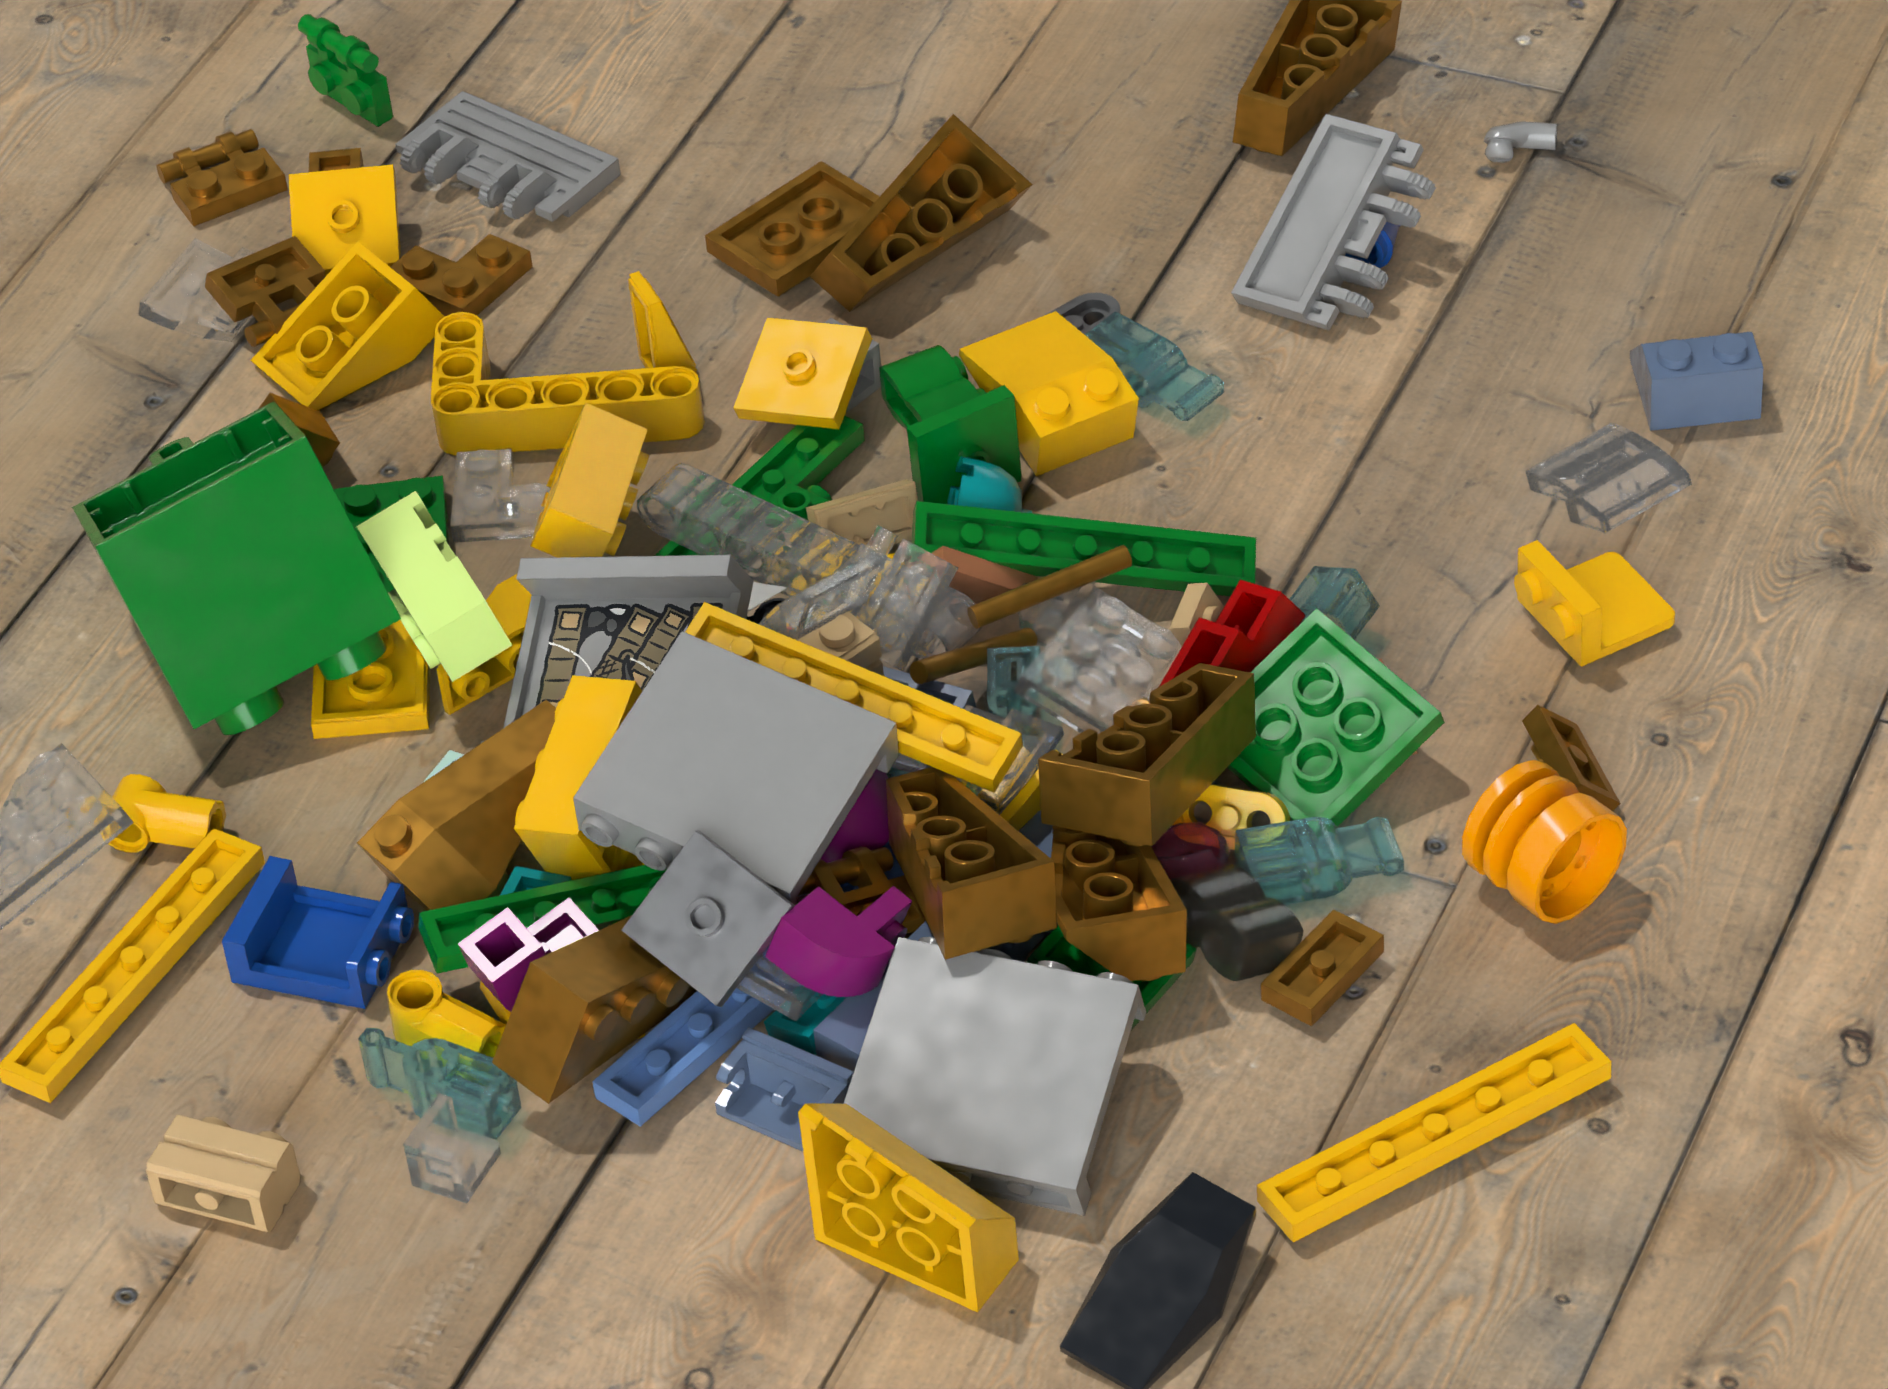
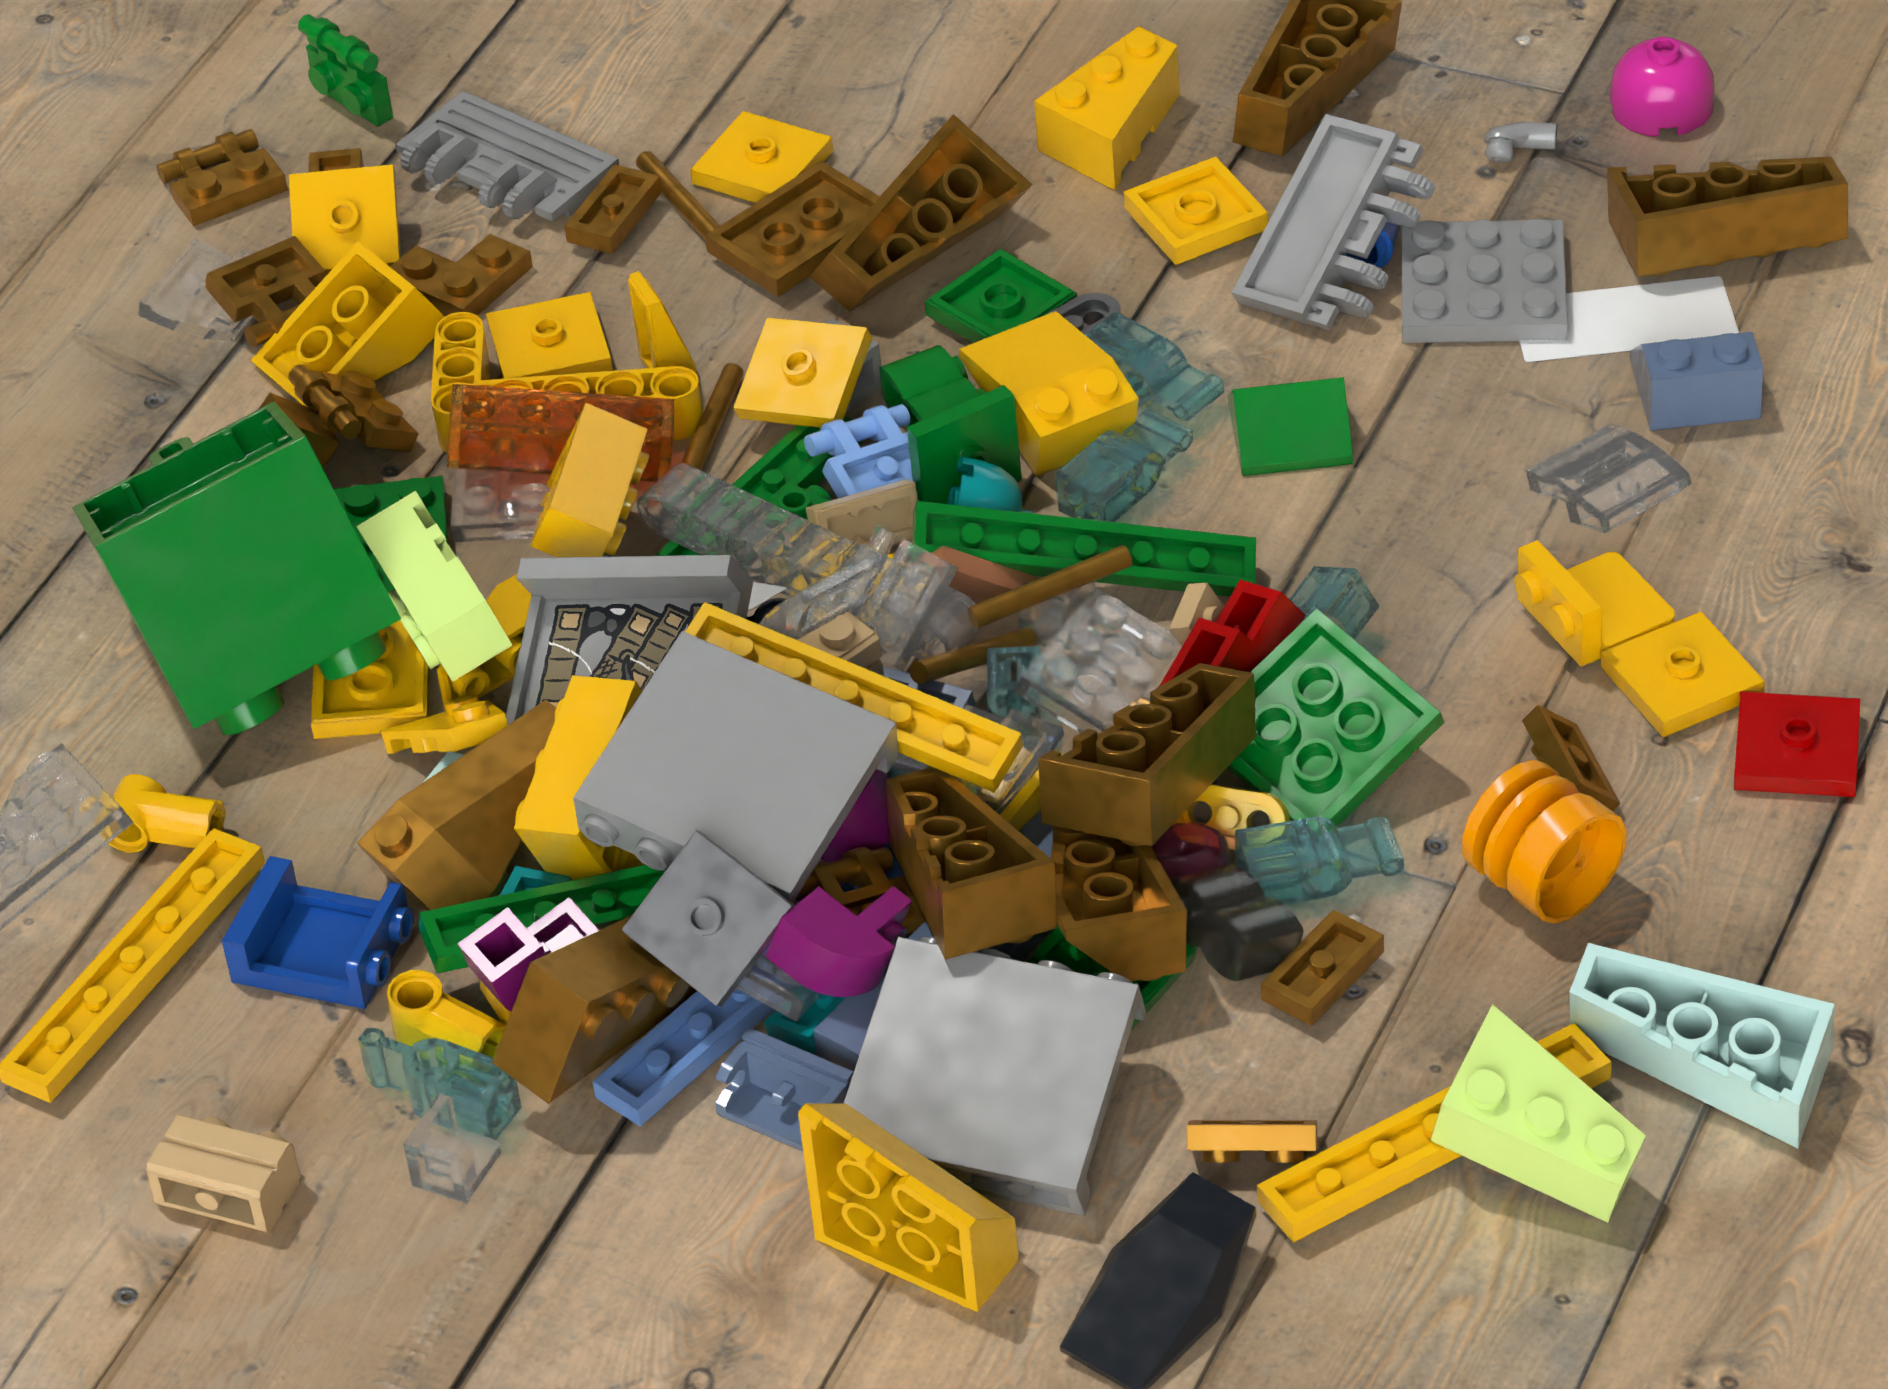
none -> pearl gold plate [288,364,419,452]
none -> yellow wing [380,694,508,754]
none -> clear orange brick [447,384,674,483]
none -> yellow plate [486,292,613,379]
none -> pearl gold plate [564,164,662,254]
none -> pearl gold bar [636,151,720,240]
none -> pearl gold bar [659,363,744,523]
none -> yellow plate [690,111,833,203]
none -> light blue plate [804,404,912,498]
none -> green plate [925,248,1077,343]
none -> yellow wedge [1034,26,1180,191]
none -> clear light blue piece [1056,409,1193,522]
none -> yellow plate [1123,156,1269,265]
none -> plate [1187,1120,1317,1163]
none -> green slope [1228,377,1353,476]
none -> light grey plate [1401,219,1567,343]
none -> yellowish green wedge [1430,1004,1646,1223]
none -> white sticker [1519,276,1739,362]
none -> light aqua wedge [1569,943,1835,1149]
none -> yellow plate [1601,611,1765,738]
none -> pearl gold wedge [1607,156,1848,277]
none -> dark pink cylinder [1610,37,1715,137]
none -> red plate [1734,691,1860,797]

